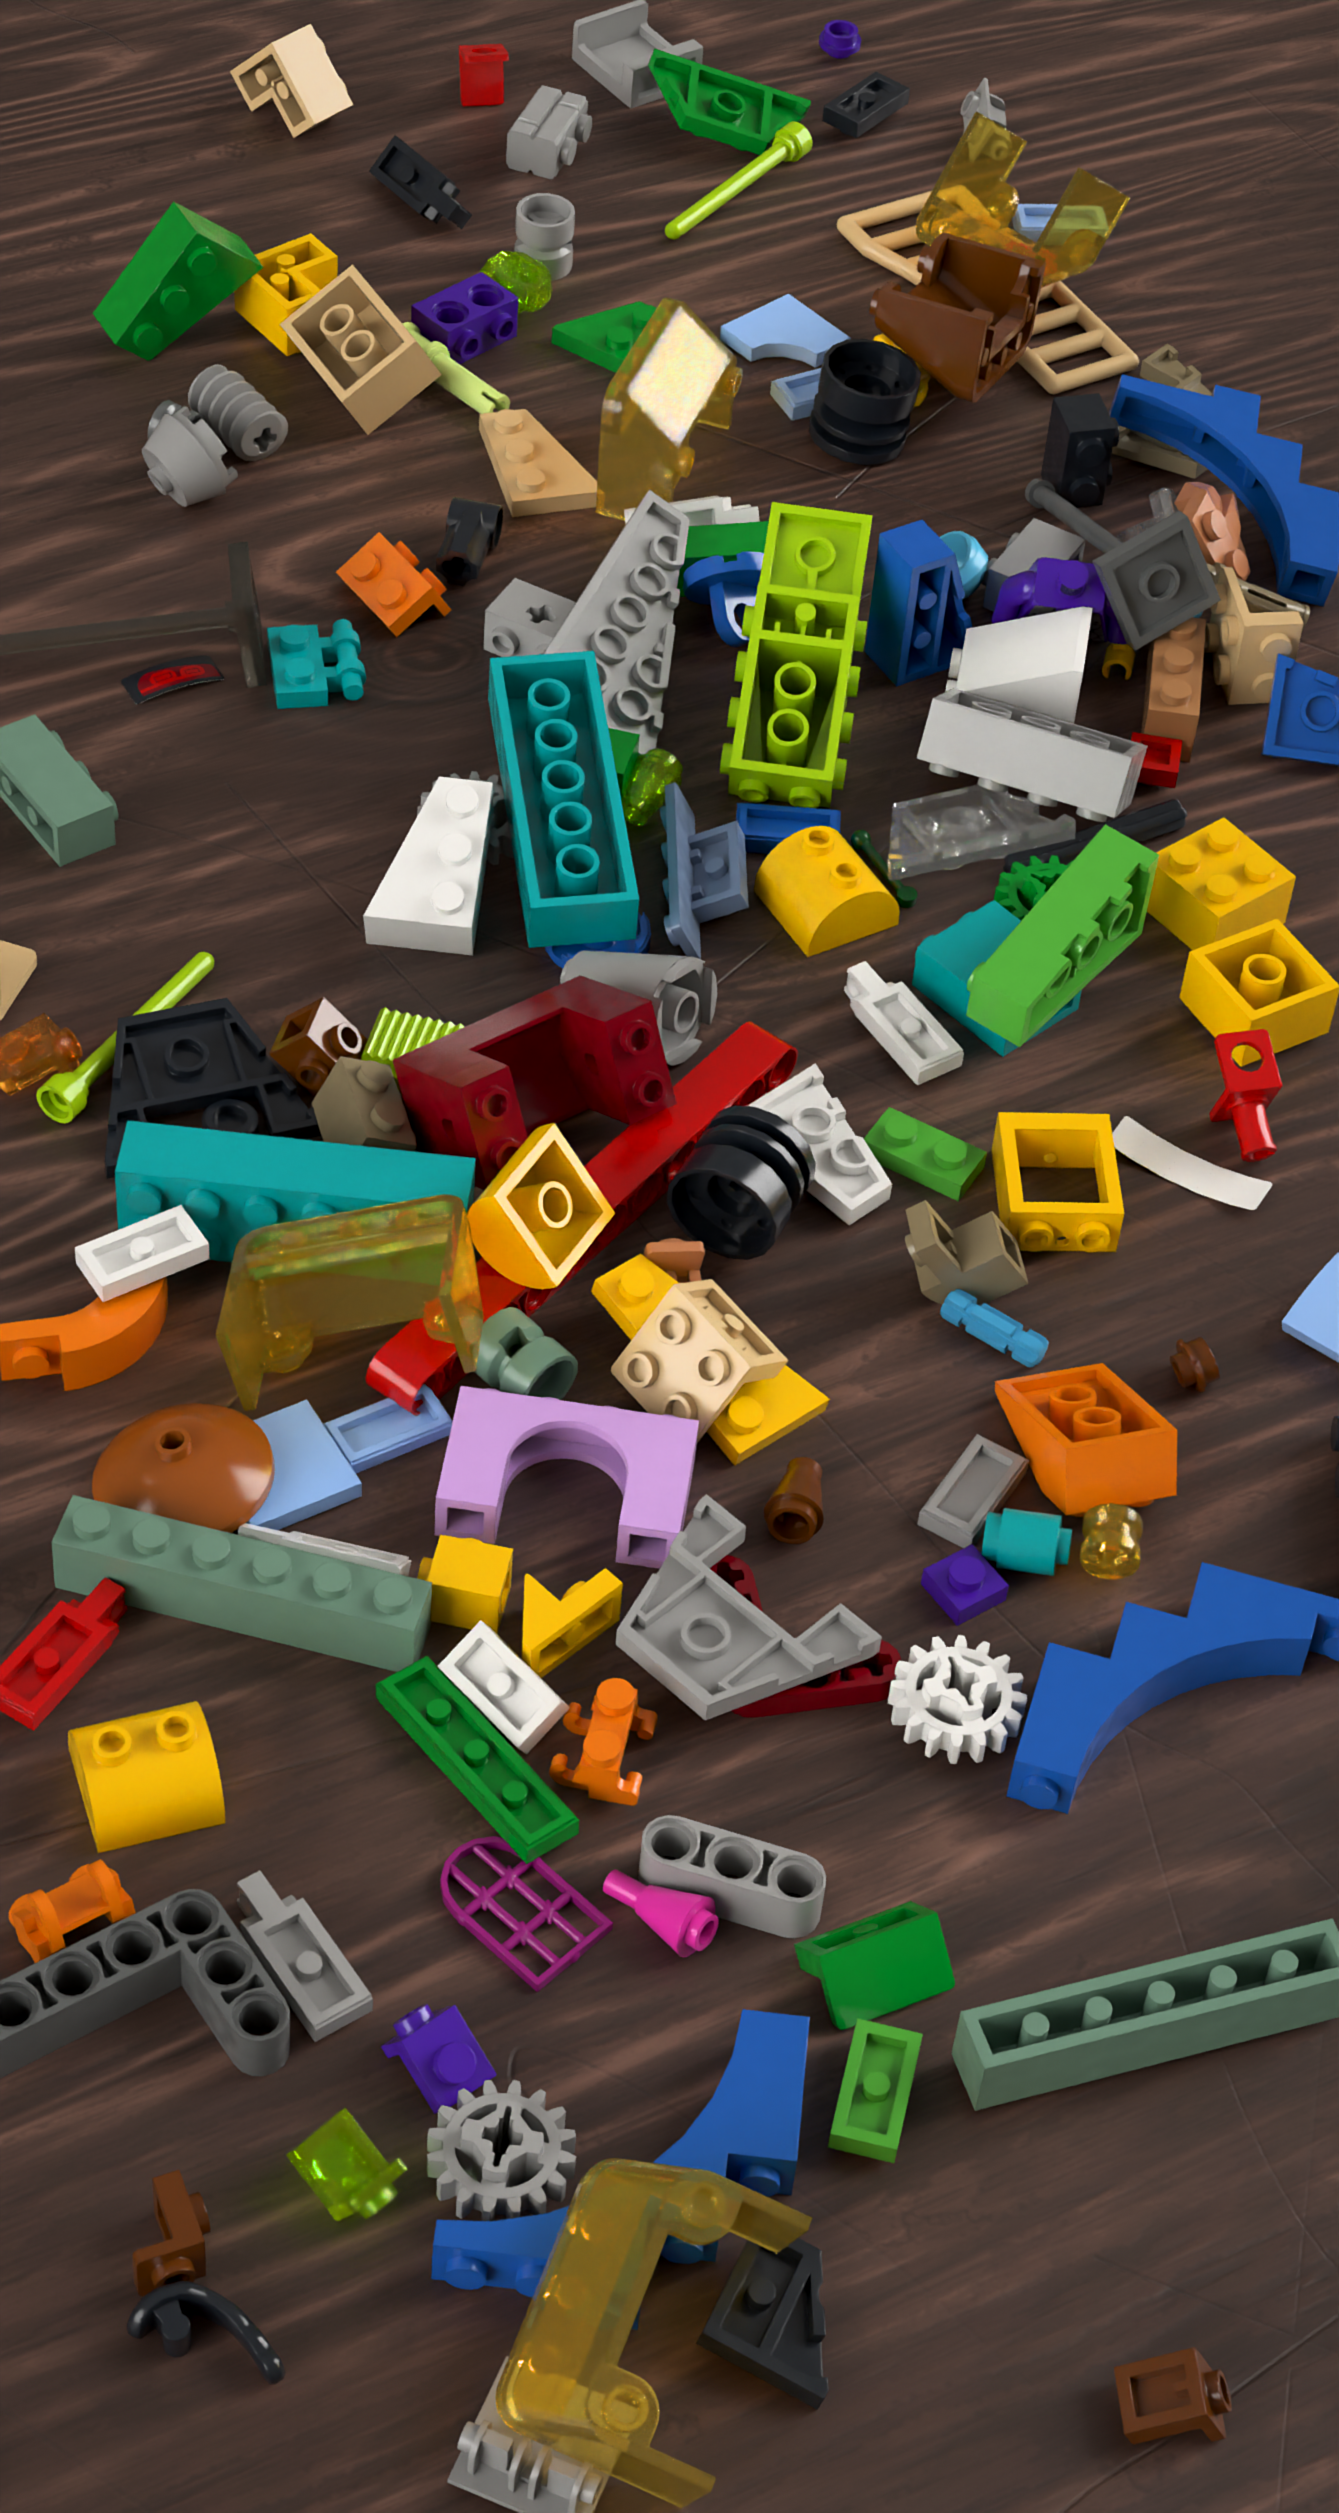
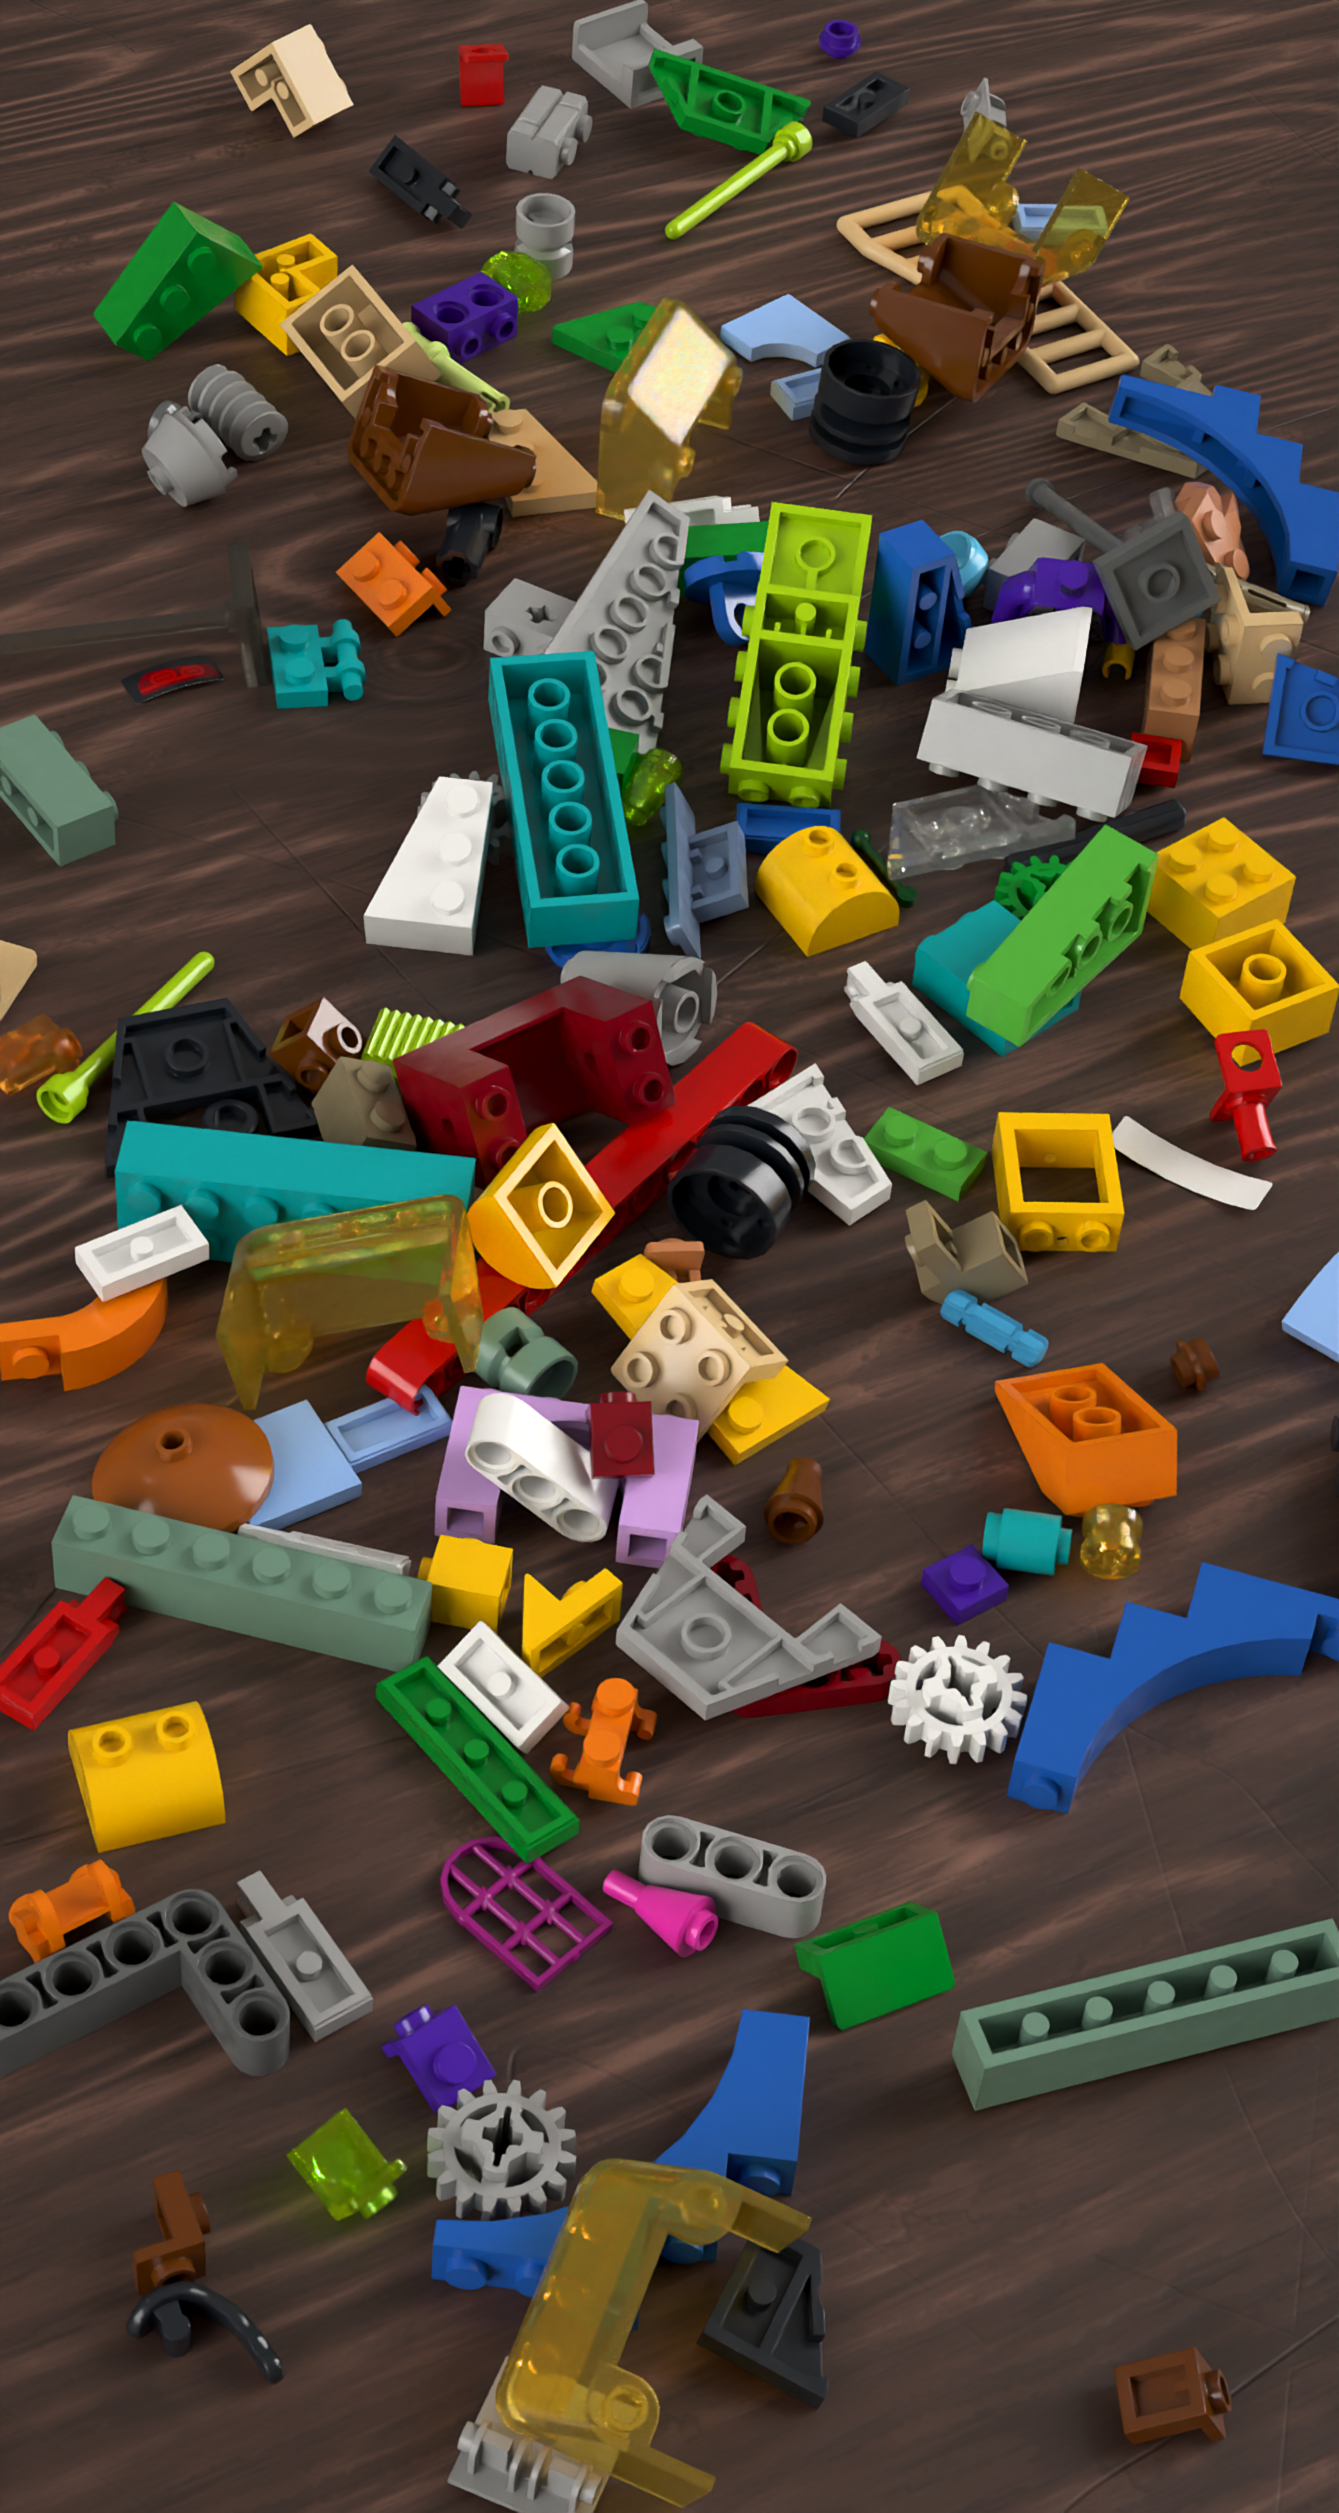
bright green plate [828,2018,923,2163] -> none
light grey tile [917,1434,1029,1548] -> none
black brick [1041,393,1119,508] -> none
none -> reddish brown windscreen [348,364,537,516]
none -> white beam [465,1393,619,1542]
none -> dark red bracket [585,1392,655,1480]

